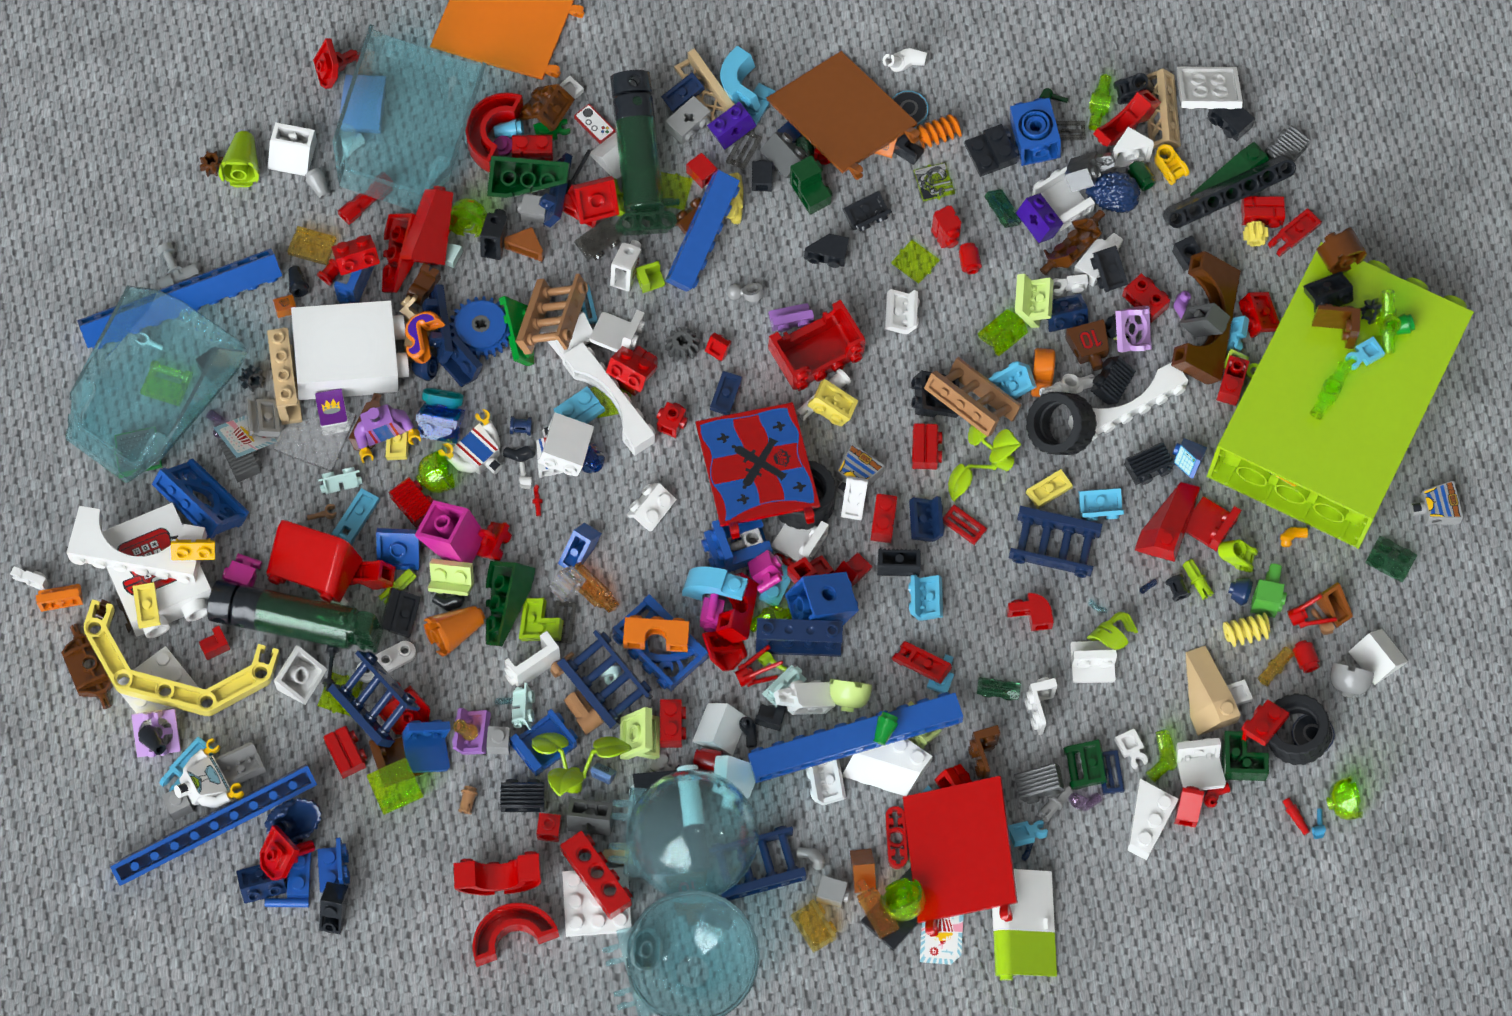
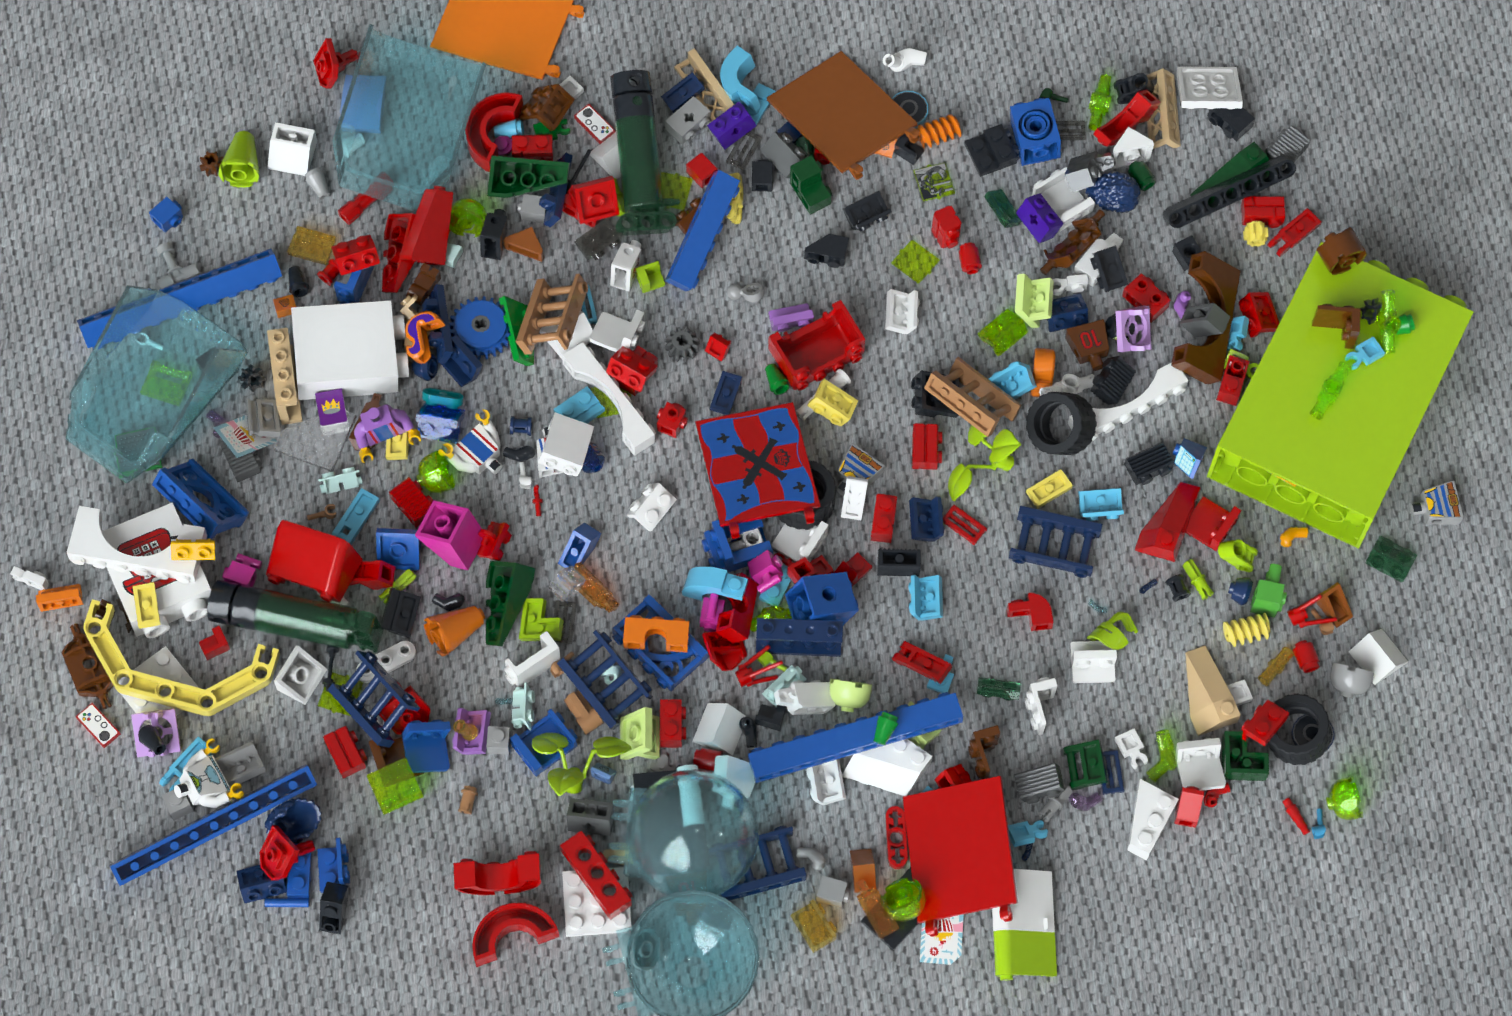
yellowish green bracket [428,559,474,596] -> none
black brick [500,779,545,812] -> none
red brick [536,813,562,842] -> none
yellow piece [1154,144,1190,185] -> none
black bracket [1303,272,1354,313] -> none
none -> tile [76,703,121,748]
none -> blue brick [149,197,183,233]
none -> green cone [765,364,789,395]

